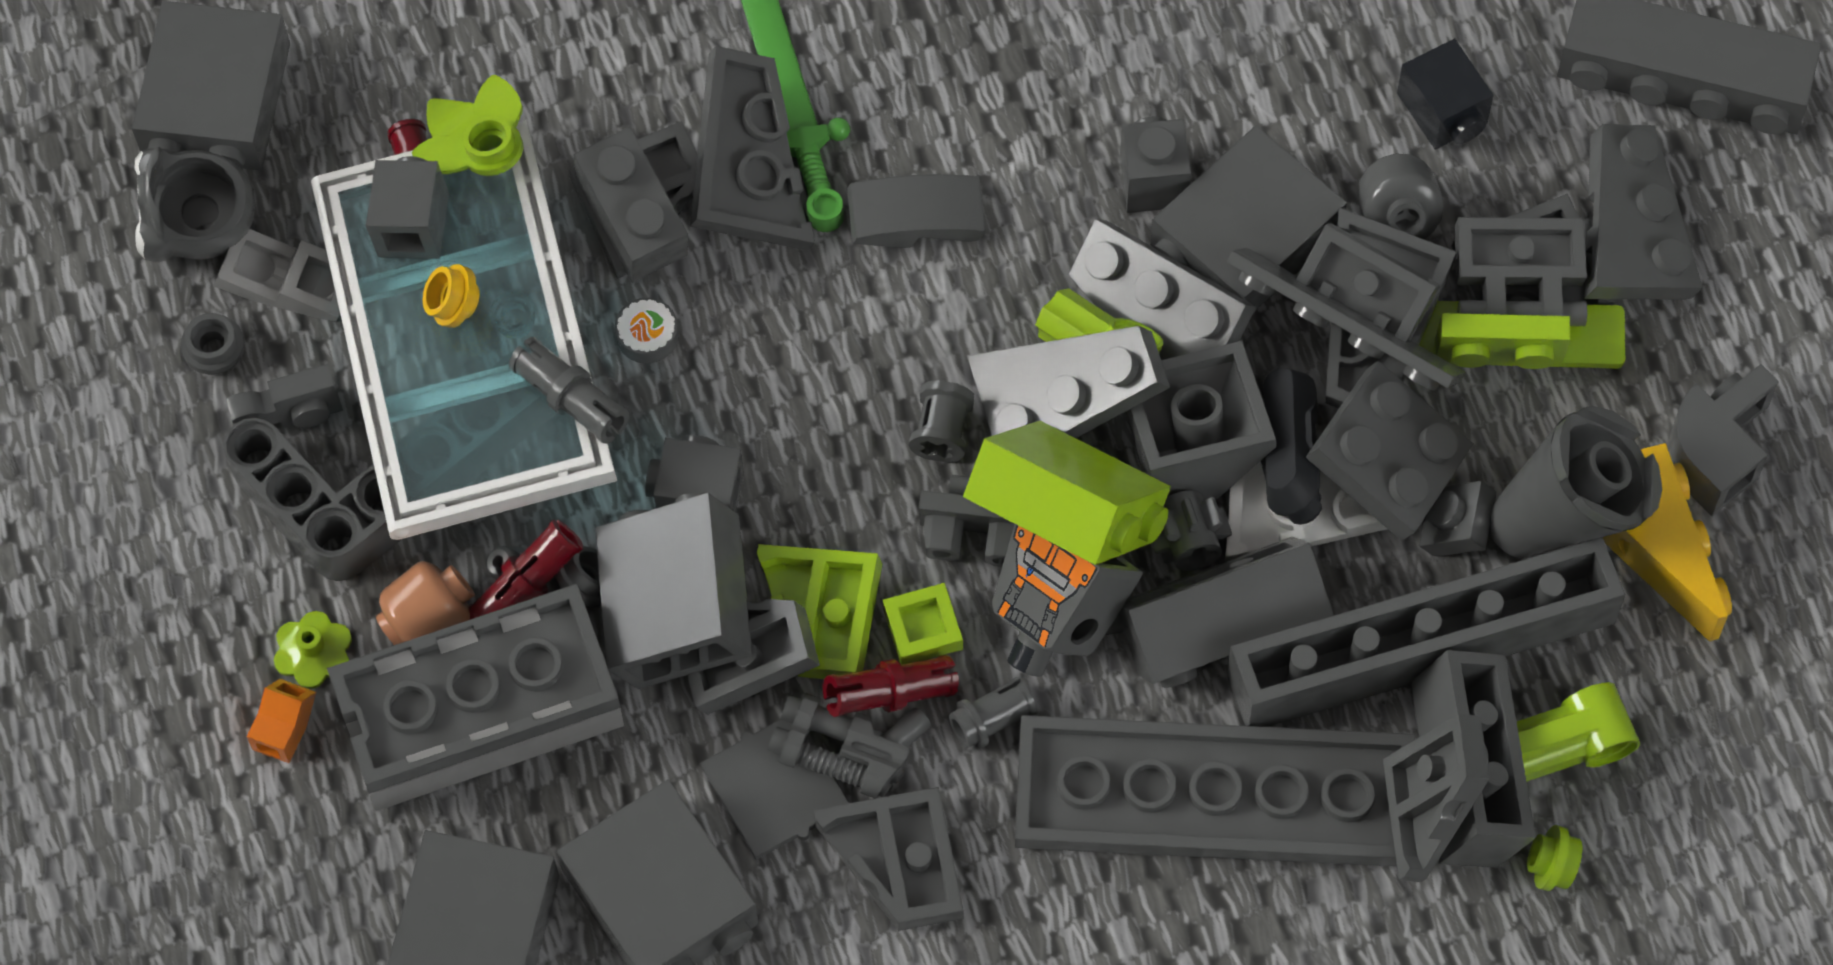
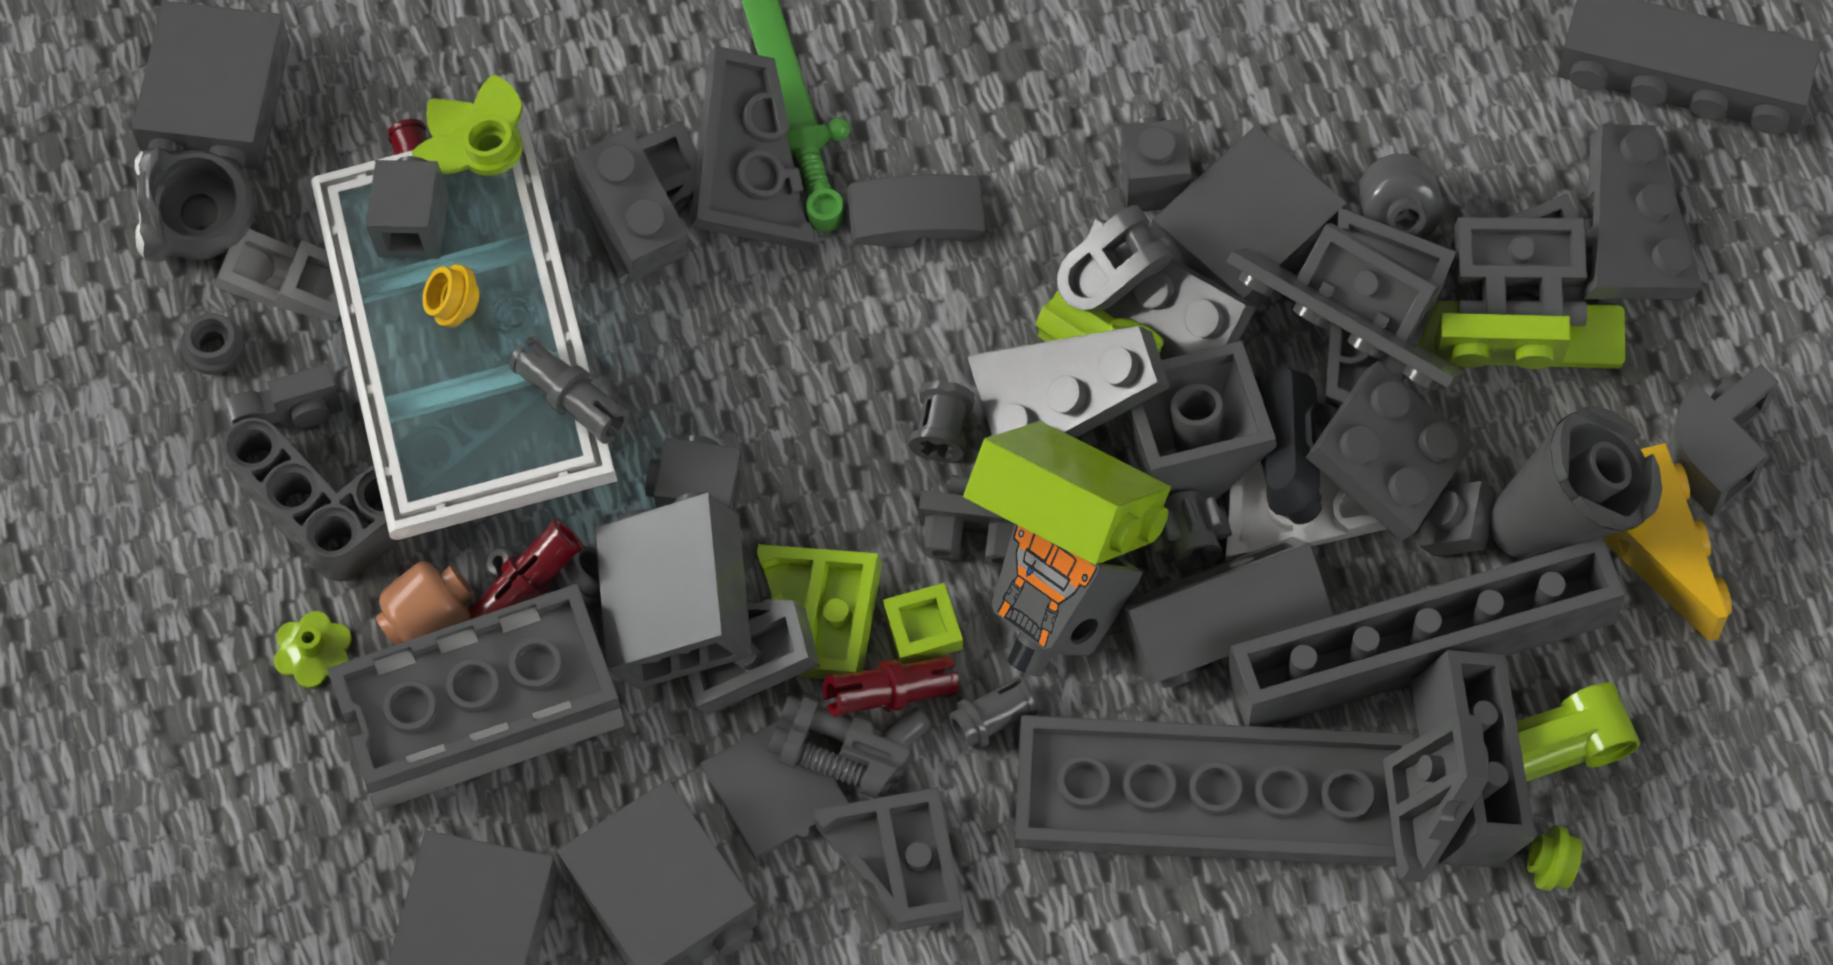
orange piece [246,679,317,763] -> none
tile [615,298,679,363] -> none
black brick [1397,38,1494,150] -> none
none -> plate [1057,205,1173,311]

